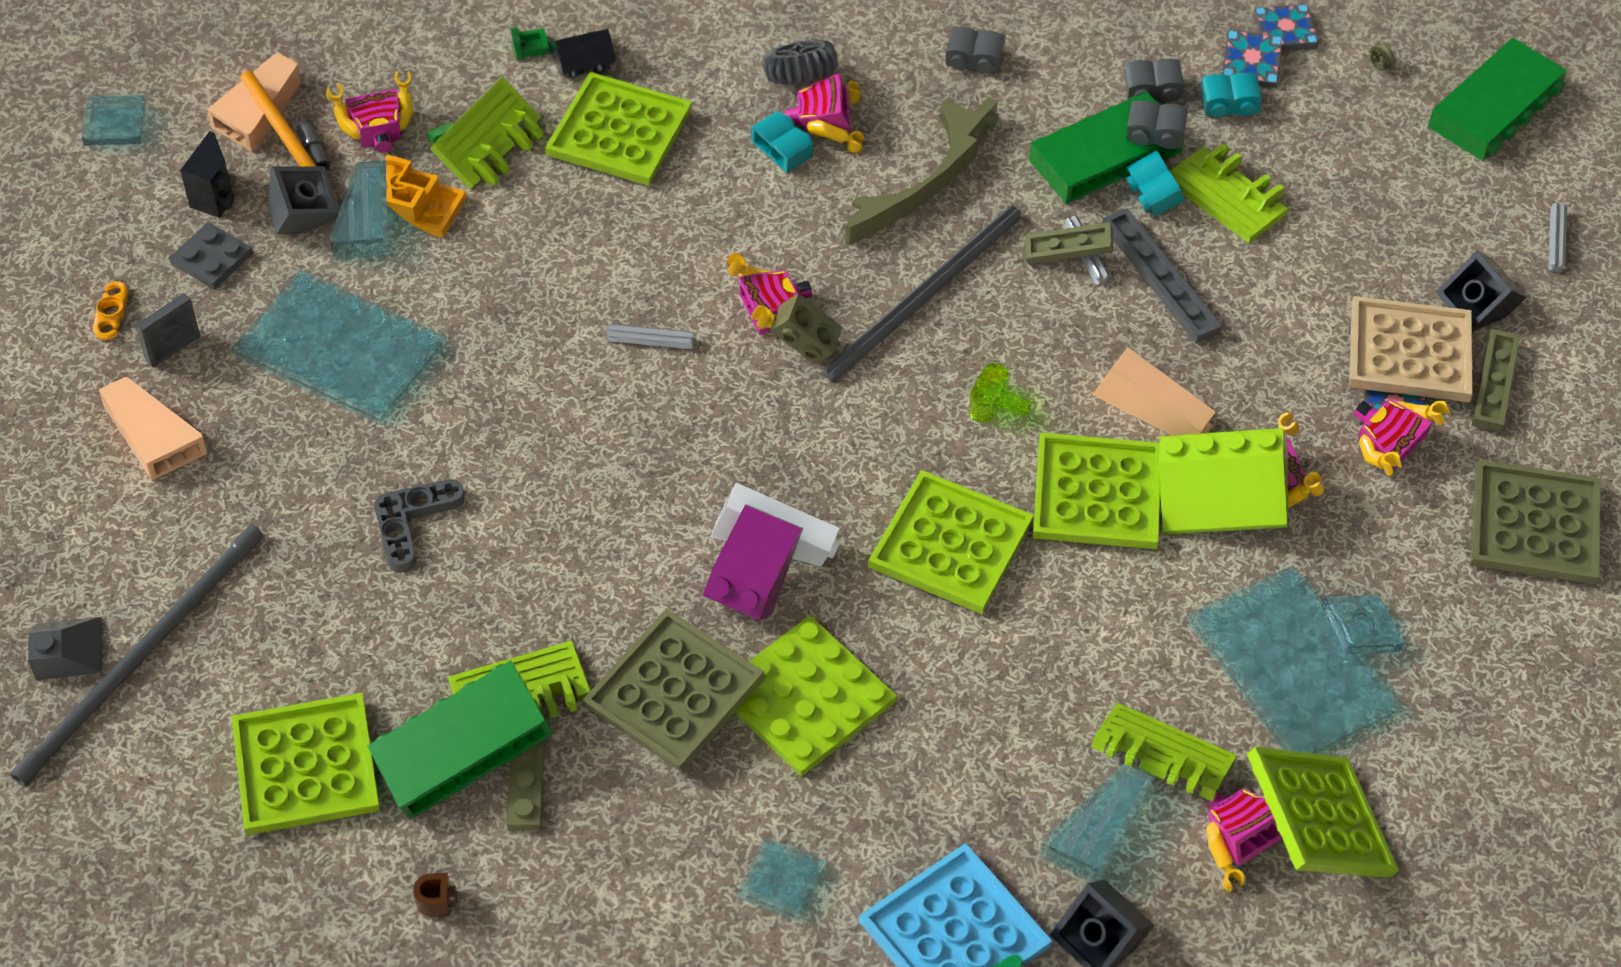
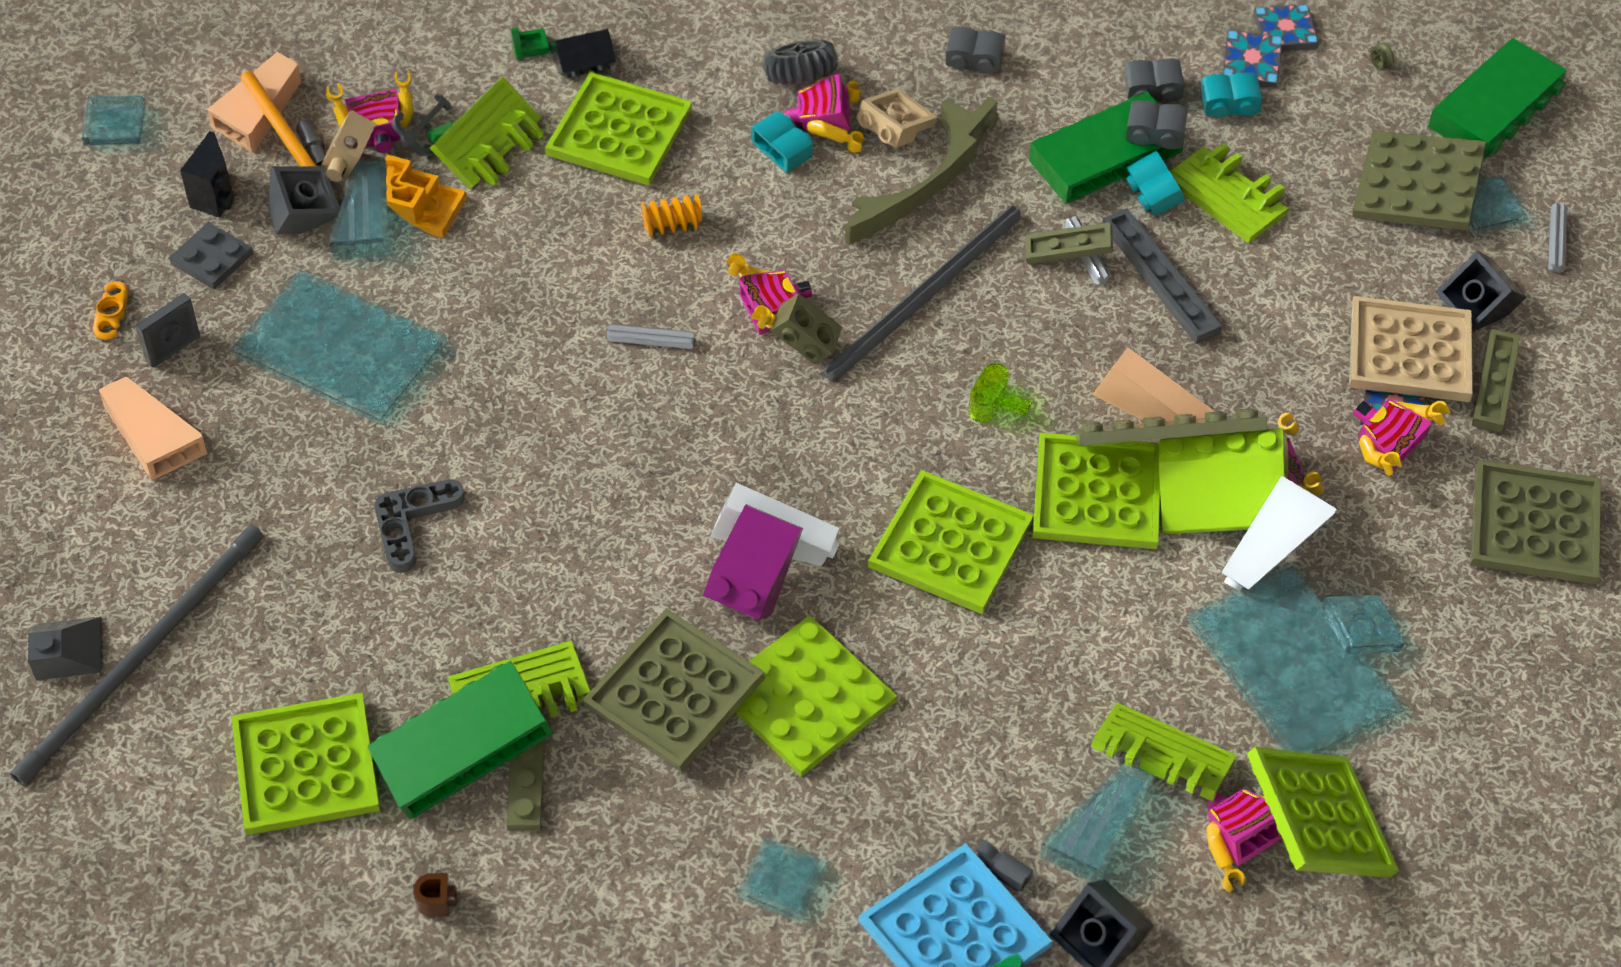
none -> tan torso [321,110,376,182]
none -> dark grey piece [392,94,451,156]
none -> light orange piece [640,194,702,237]
none -> tan plate [856,88,938,148]
none -> dark grey bar [976,840,1033,891]
none -> olive plate [1075,408,1268,446]
none -> white slope [1221,476,1337,592]
none -> olive plate [1353,130,1486,231]
none -> clear light blue plate [1469,175,1527,235]

